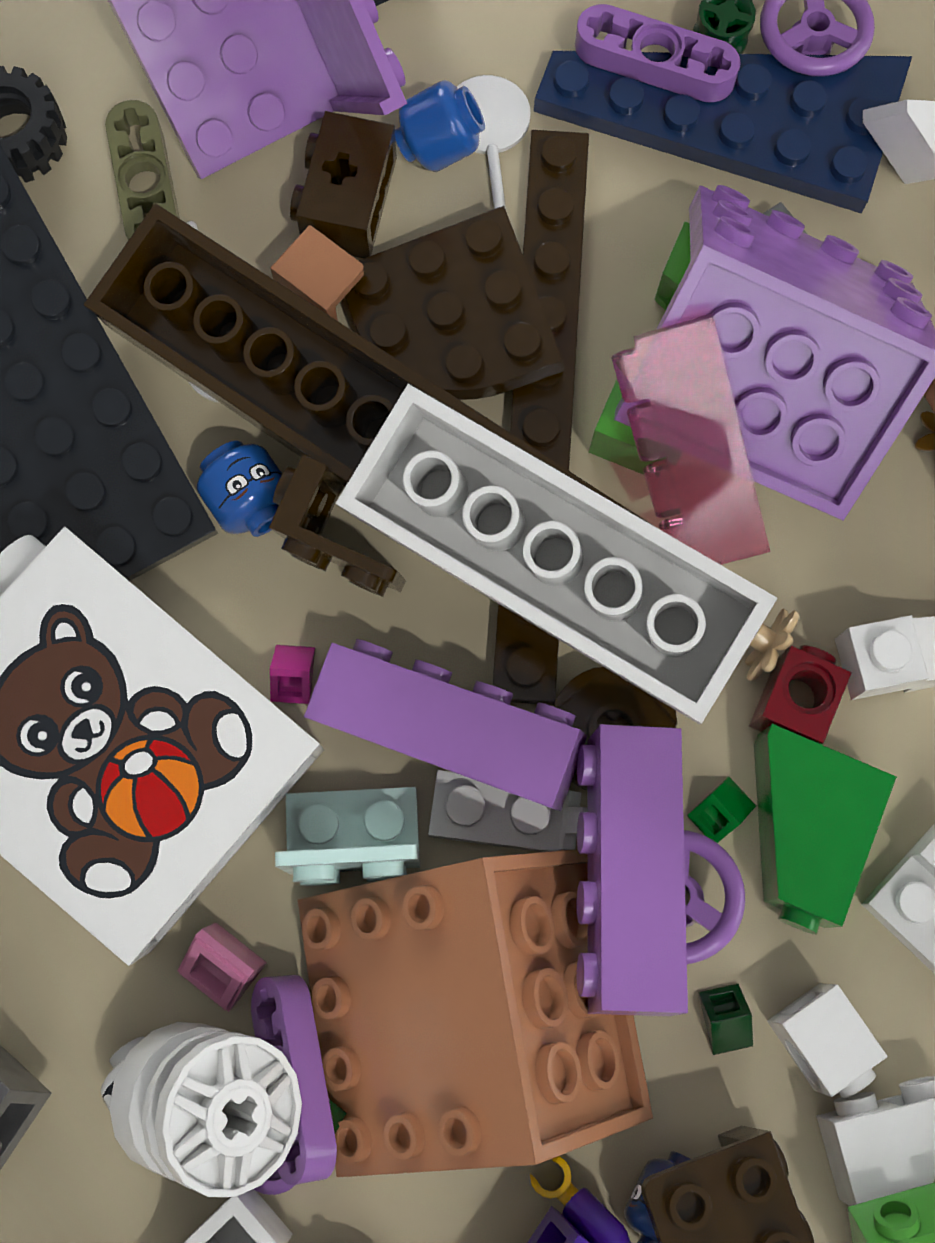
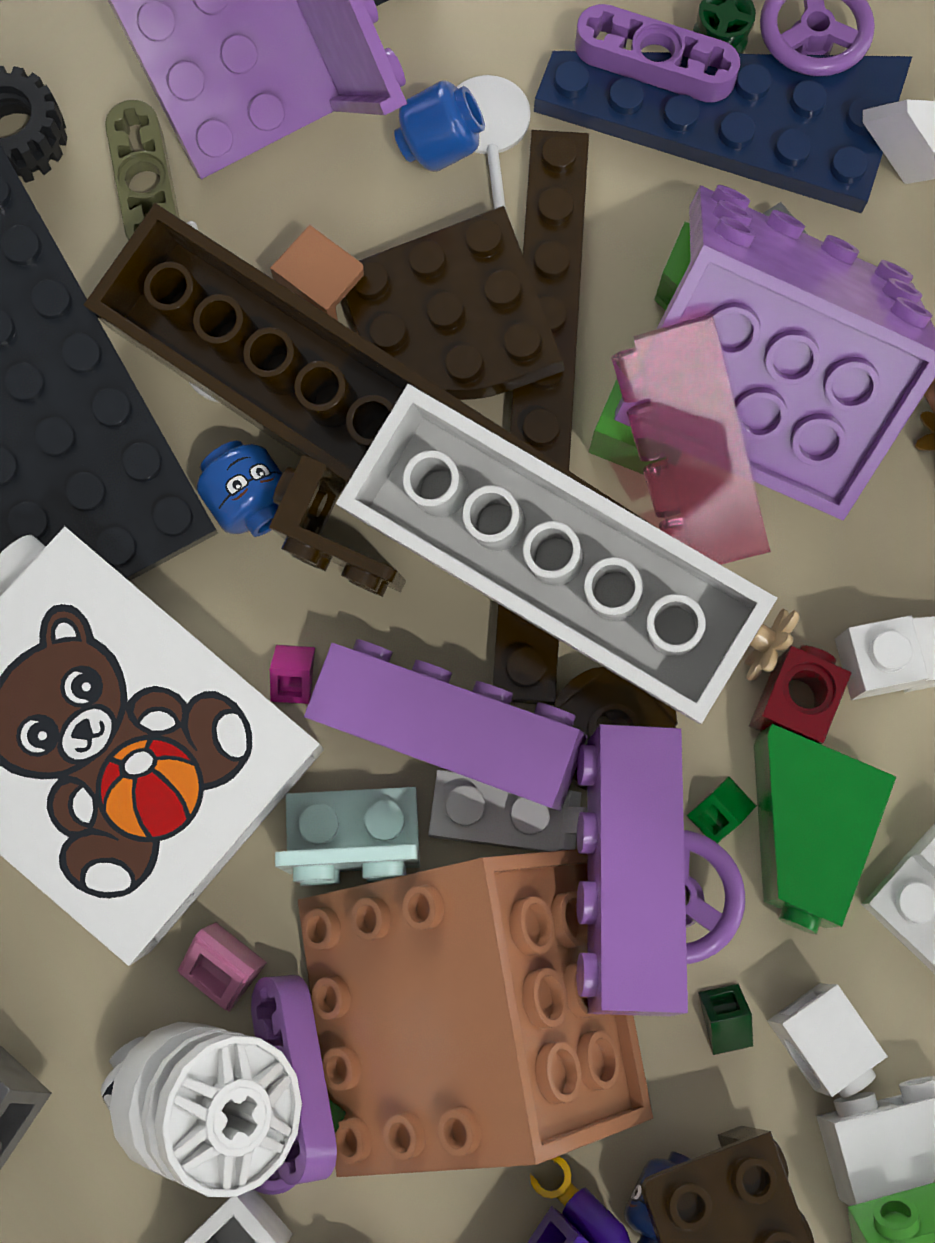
dark brown brick [290,111,397,258] -> none

